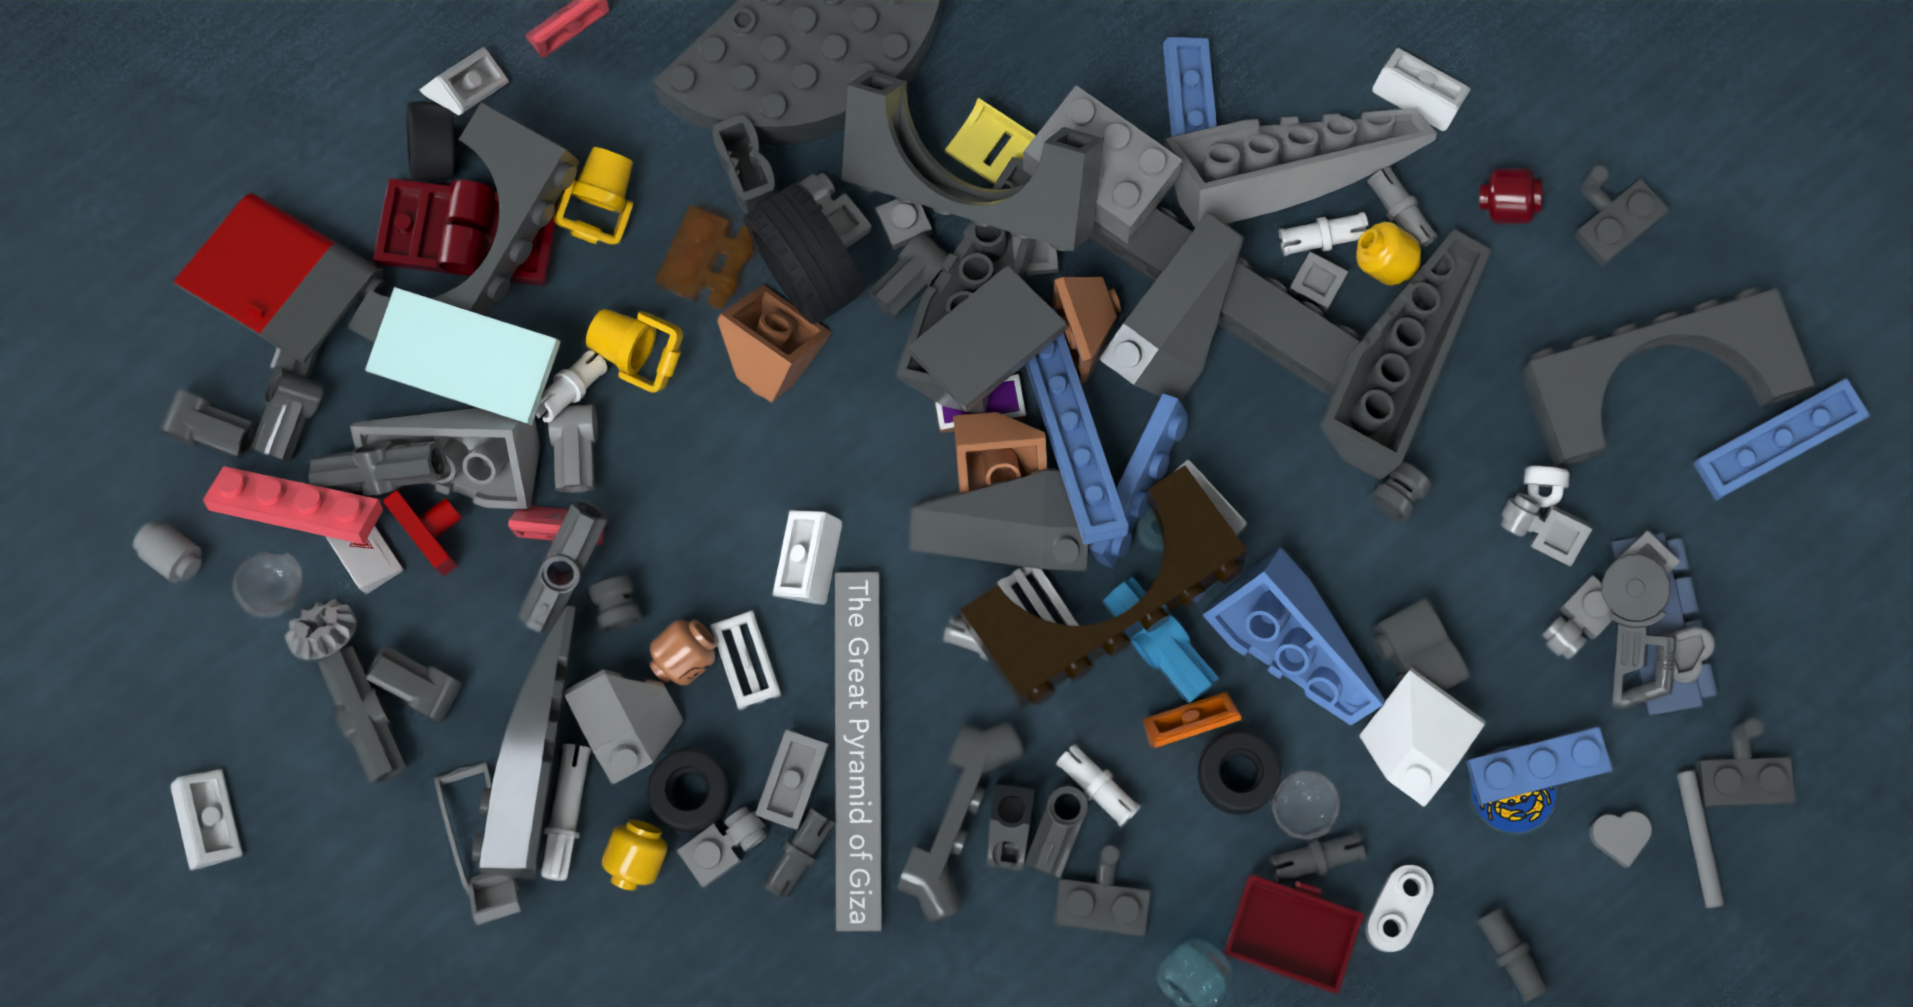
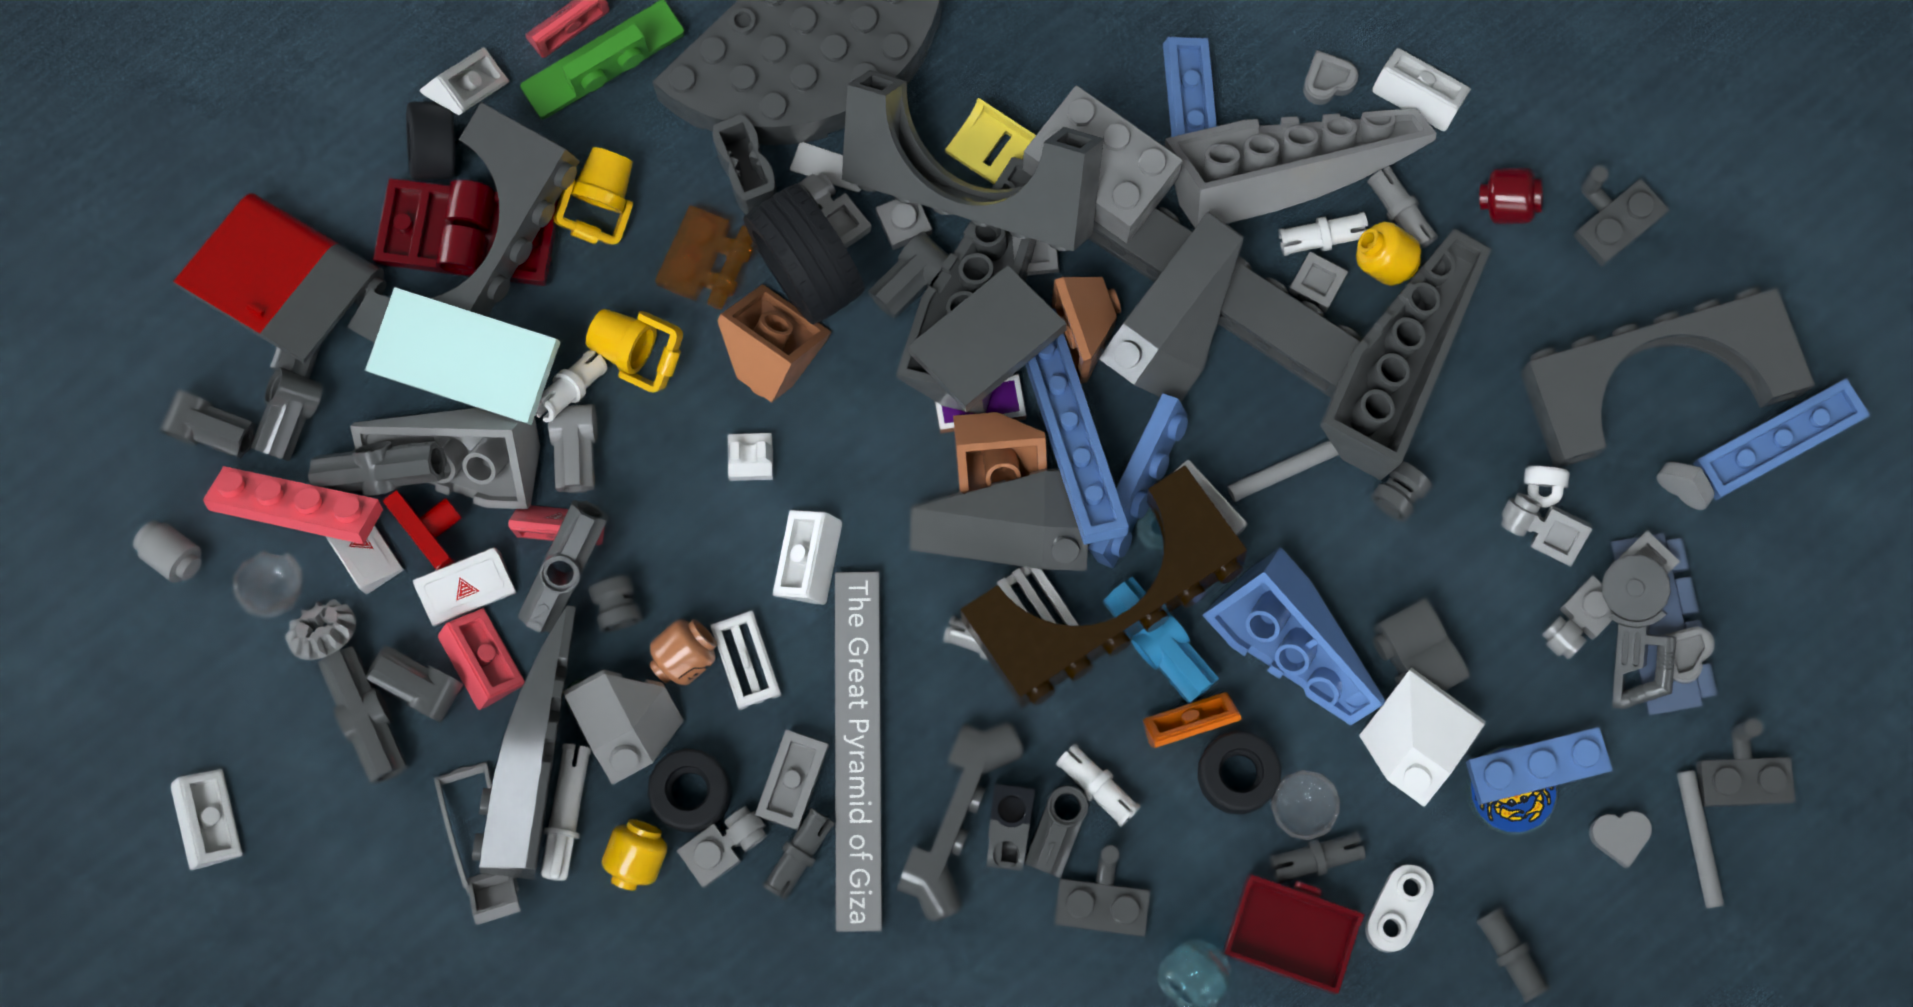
none -> white slope [413,548,516,626]
none -> coral slope [438,608,525,710]
none -> bright green bracket [520,0,685,120]
none -> white tile [728,433,773,481]
none -> white sticker [790,142,861,192]
none -> light grey bar [1227,440,1339,502]
none -> light grey tile [1303,50,1358,105]
none -> light grey tile [1656,462,1715,510]

